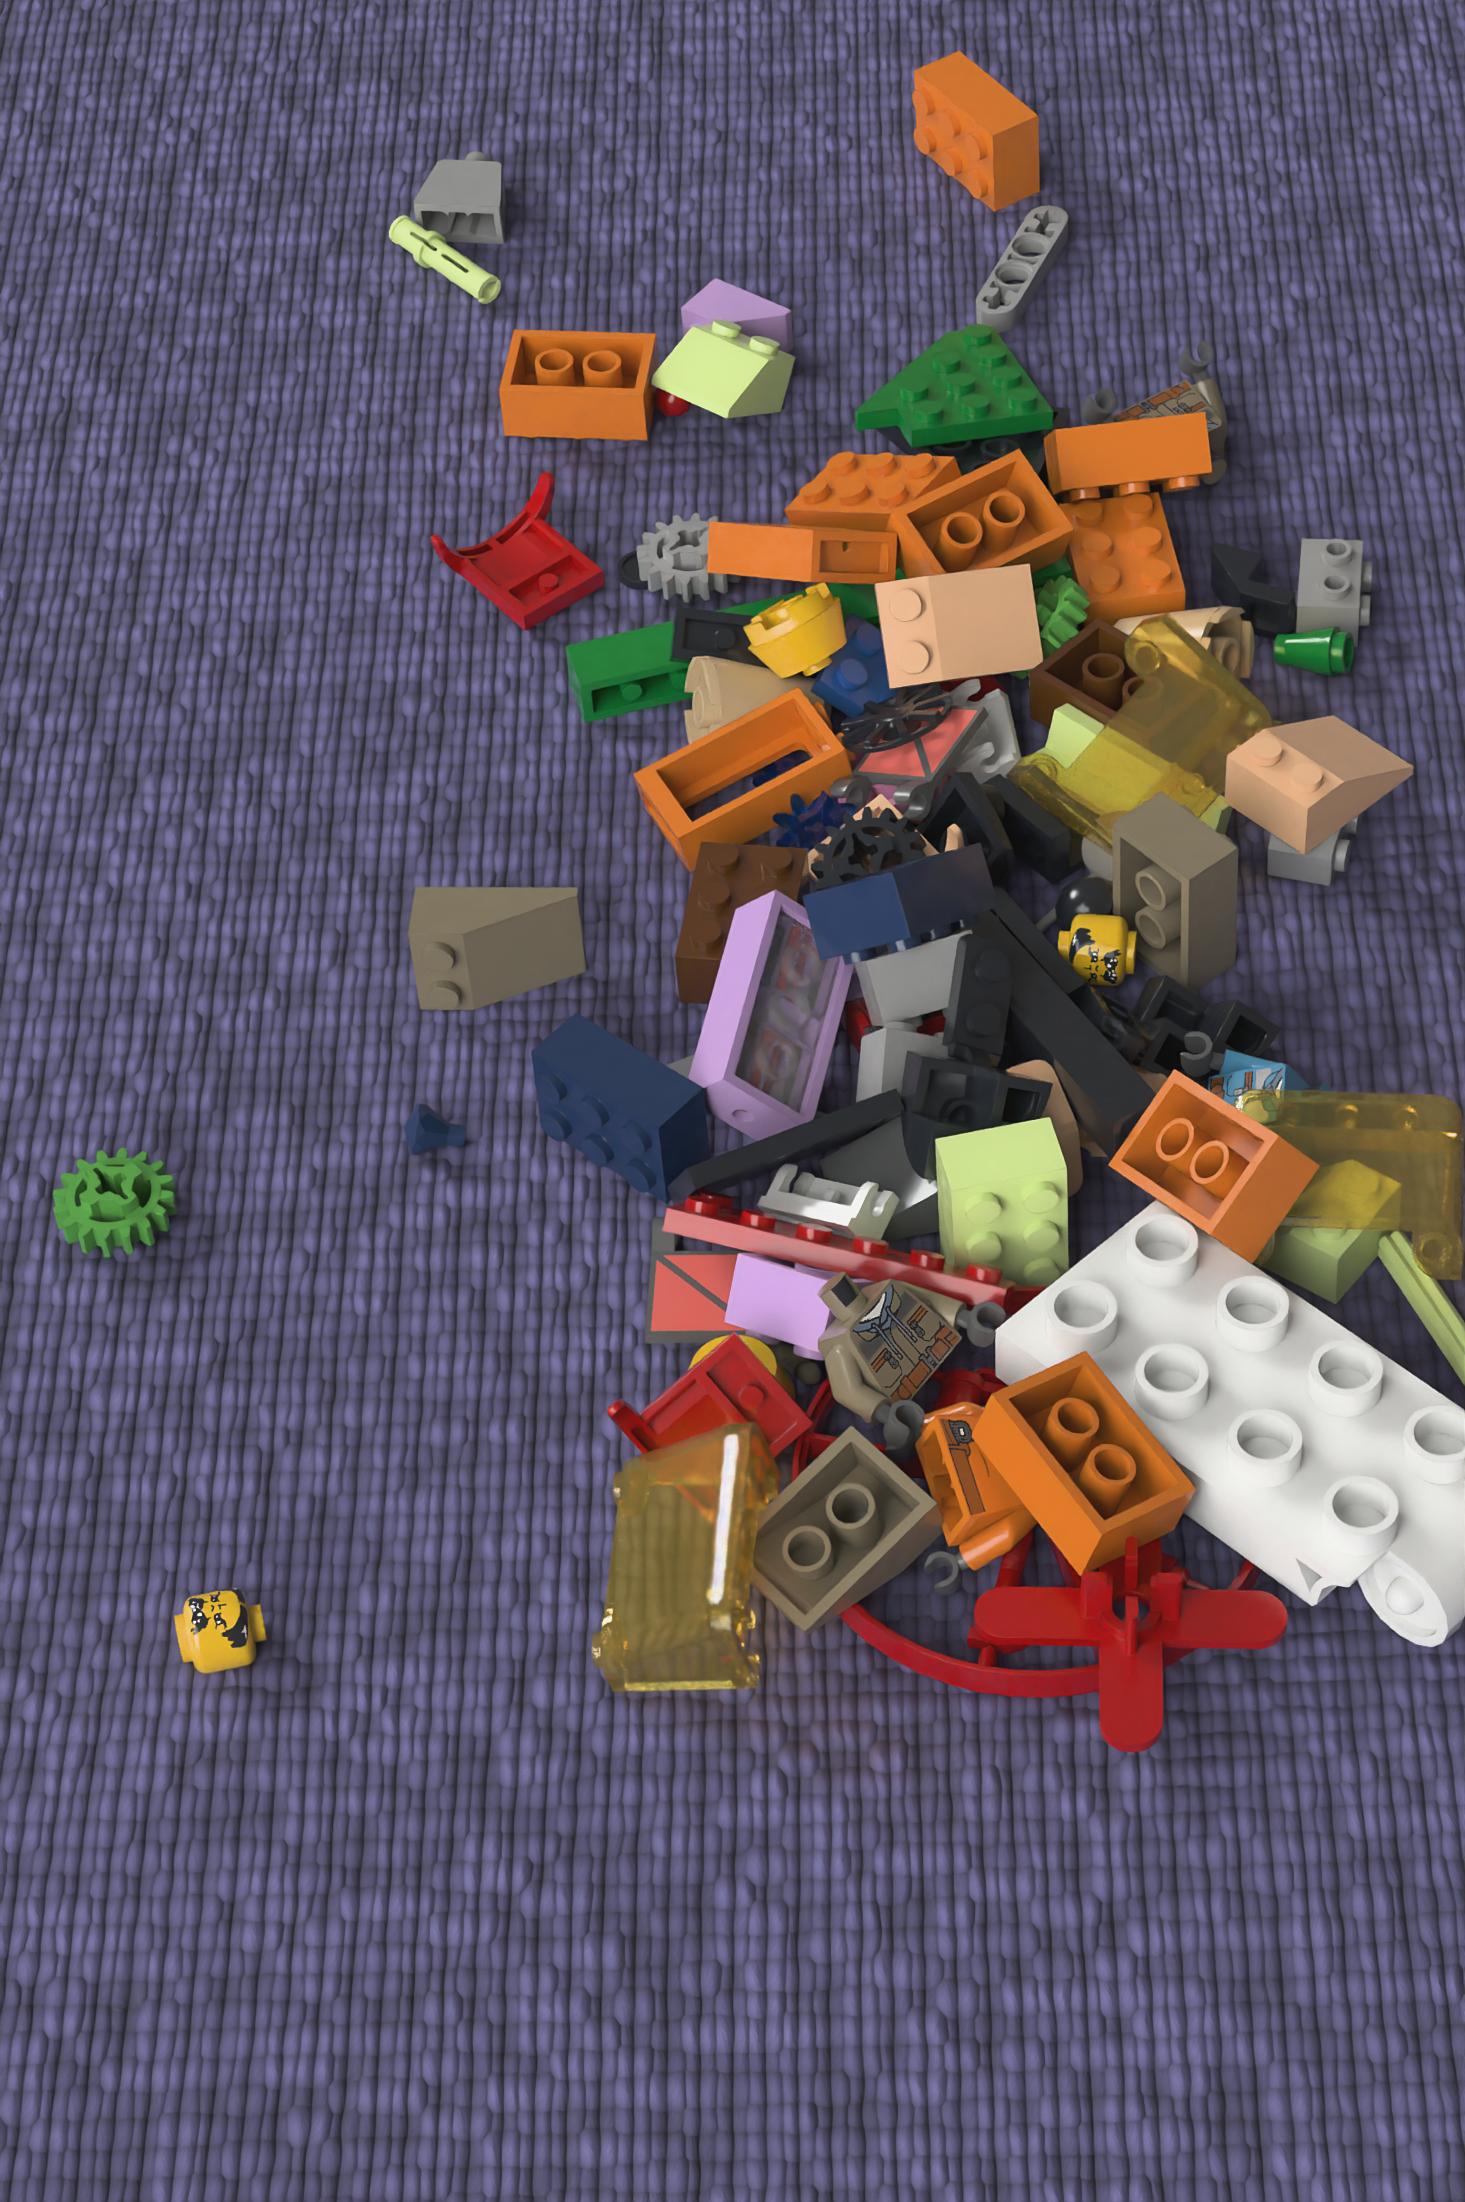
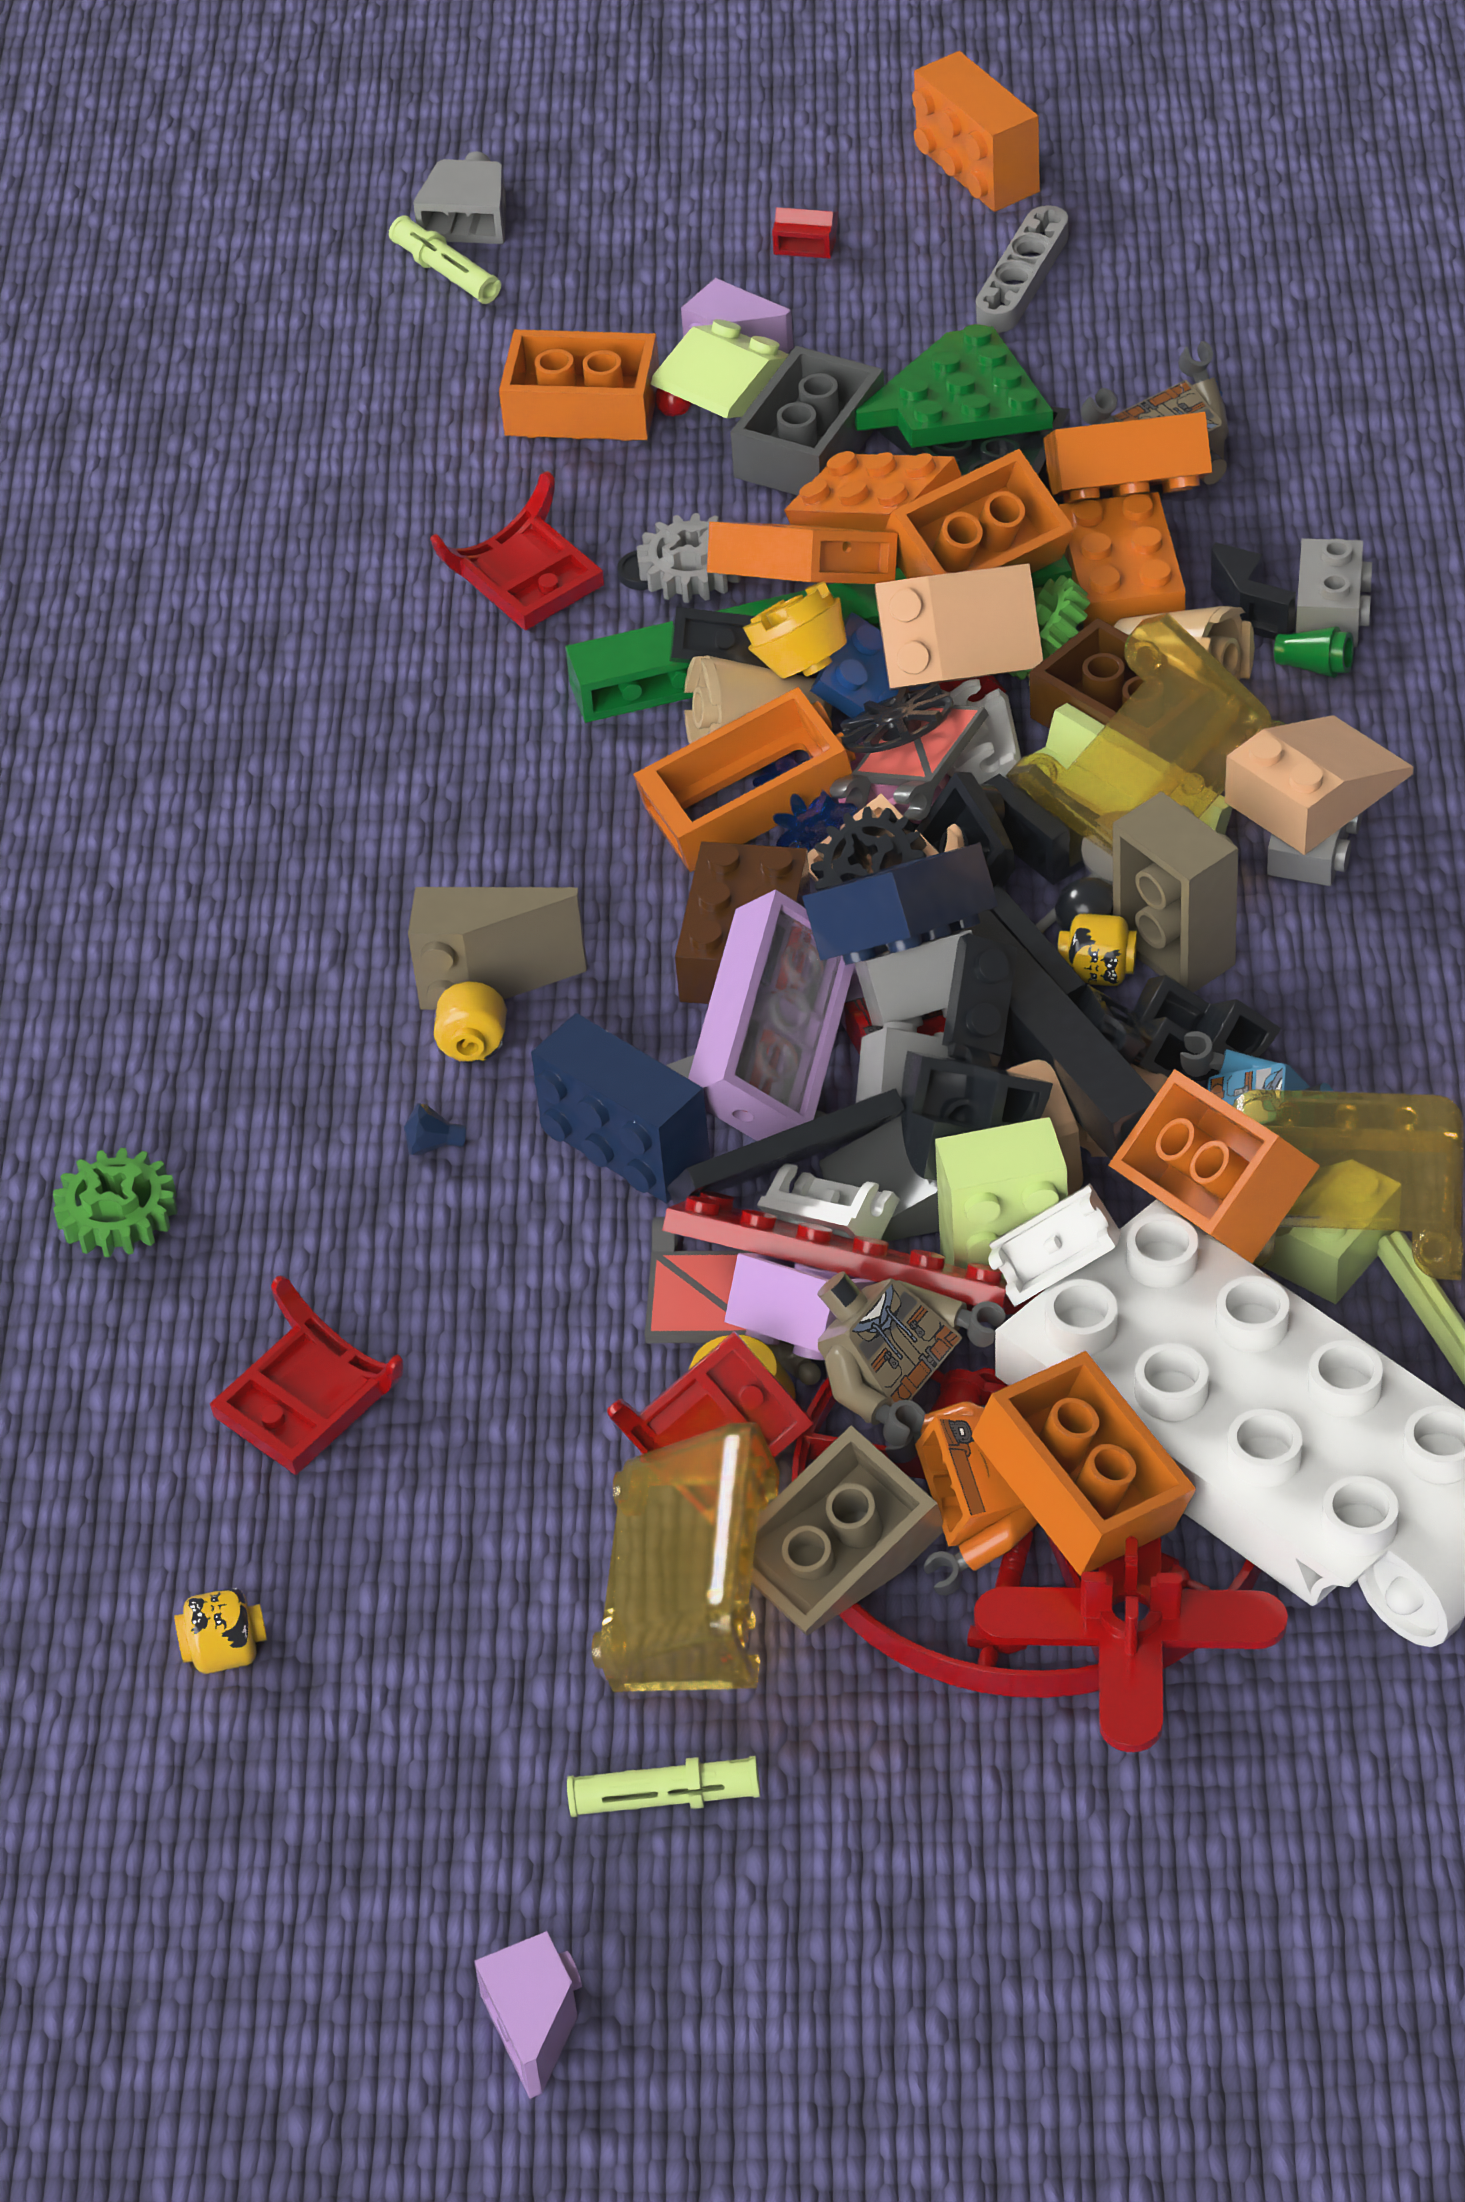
none -> red piece [210,1275,403,1475]
none -> yellow head [433,981,507,1063]
none -> lavender slope [474,1931,582,2099]
none -> yellowish green pin [567,1756,760,1817]
none -> dark grey brick [730,346,884,495]
none -> red piece [772,207,838,259]
none -> white hinge [988,1184,1121,1307]

